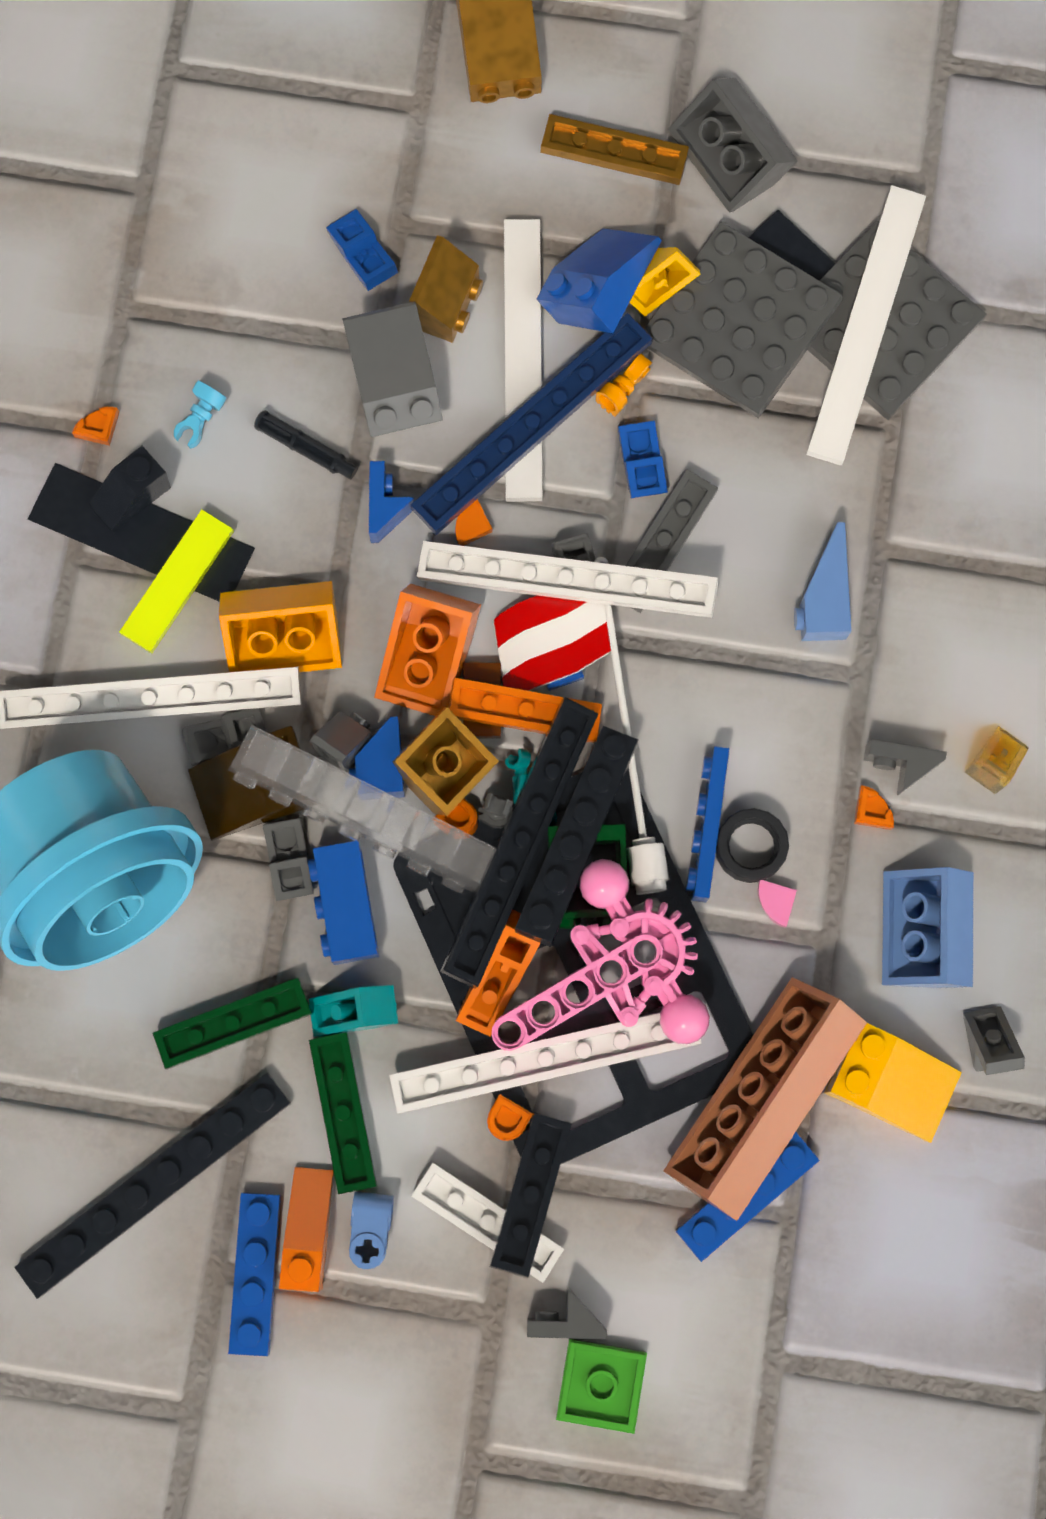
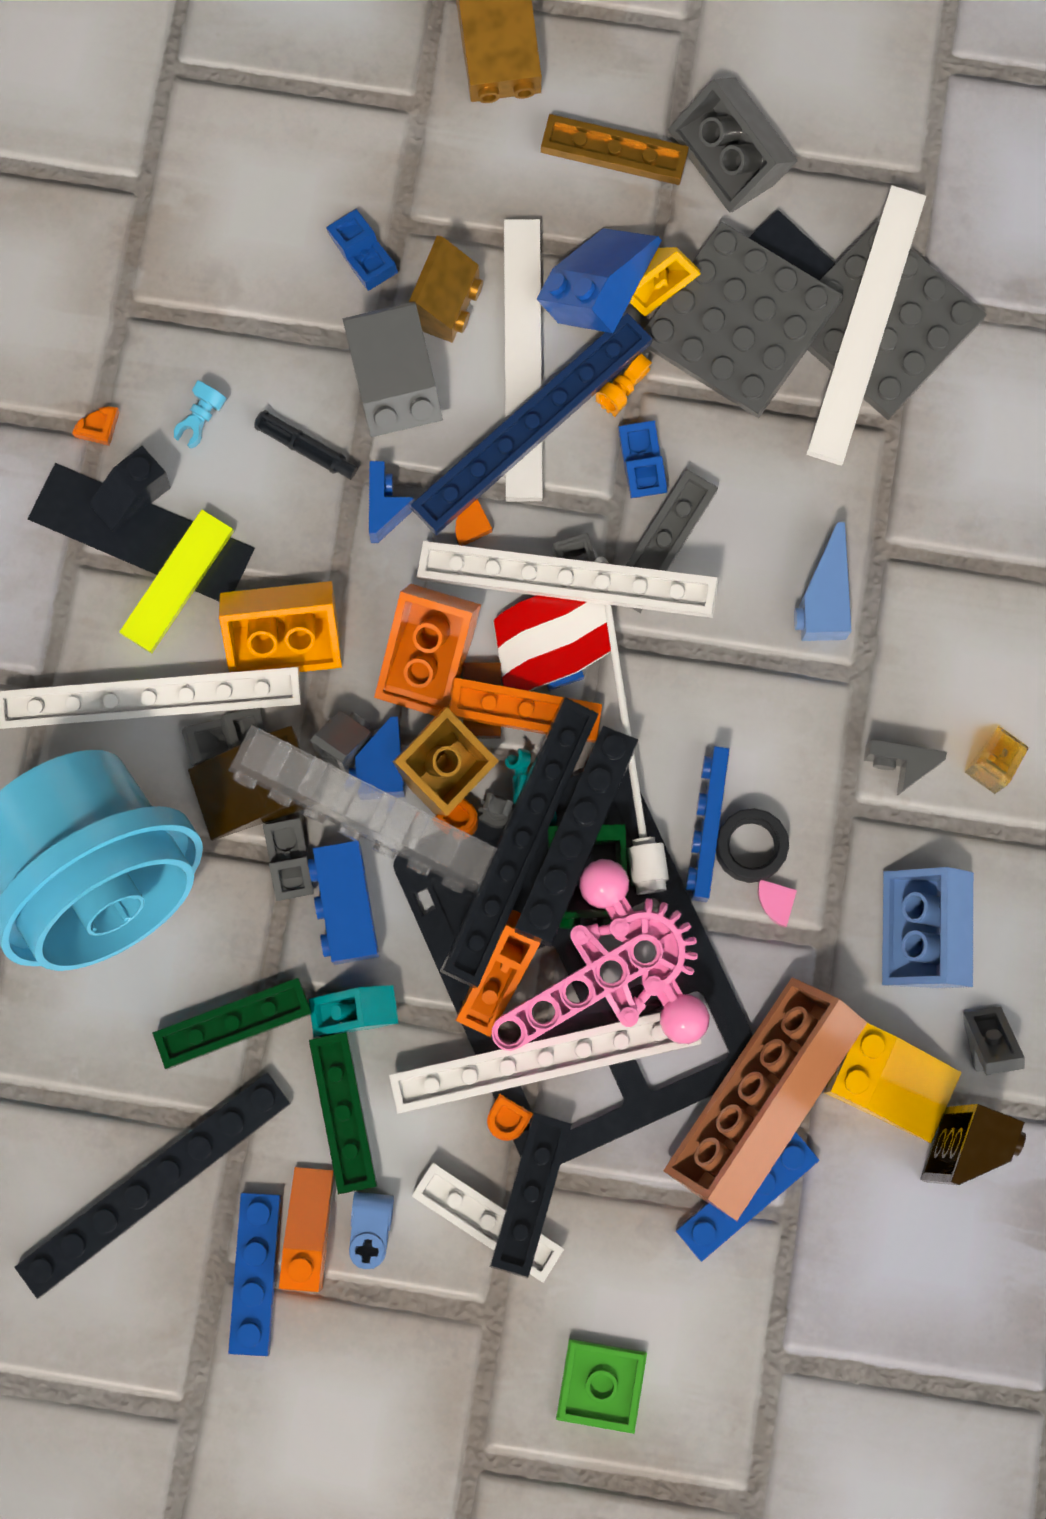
dark grey slope [527,1287,607,1339] -> none
orange tile [854,785,894,830] -> none
none -> dark brown slope [920,1104,1026,1185]

